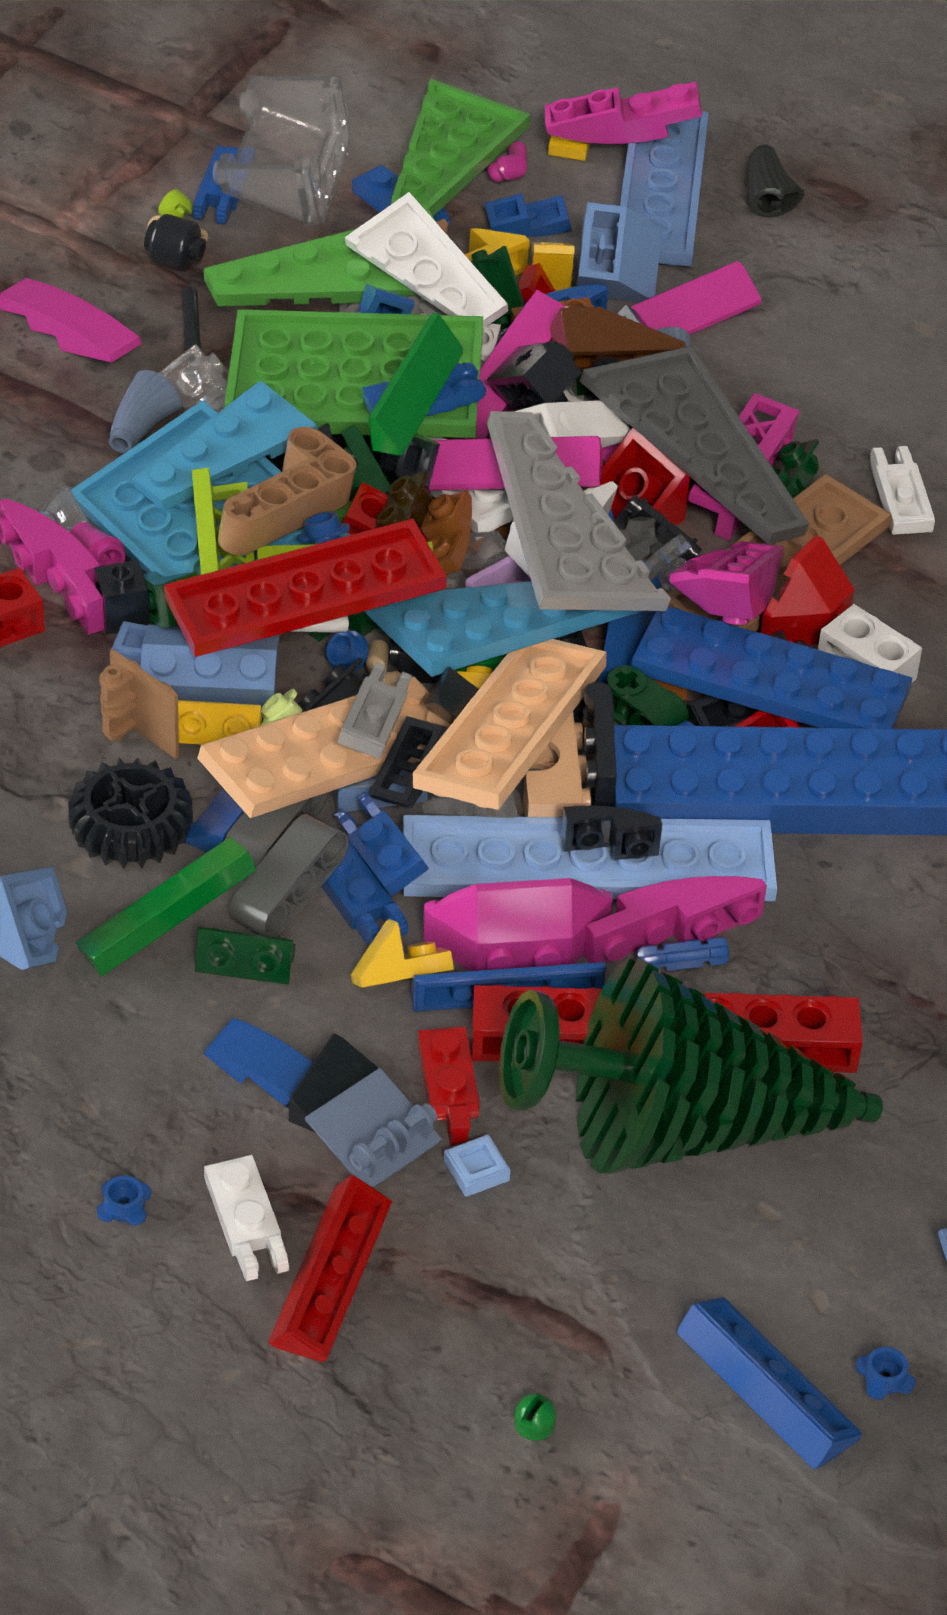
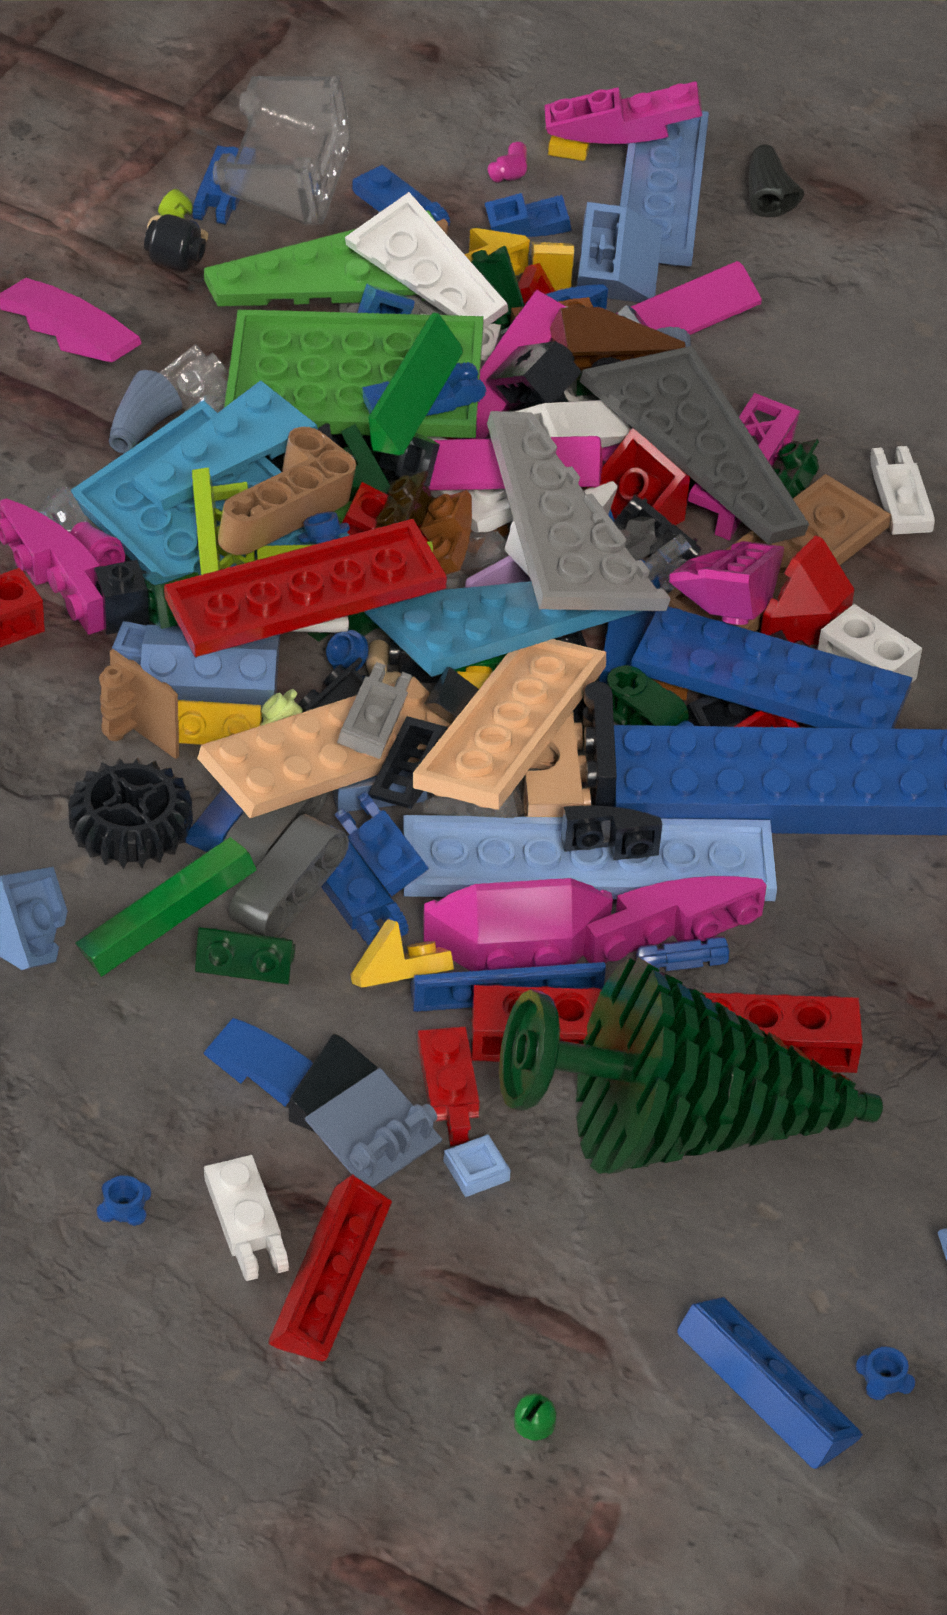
black bar [182,287,202,378] -> none
bright green wing [391,78,531,216] -> none

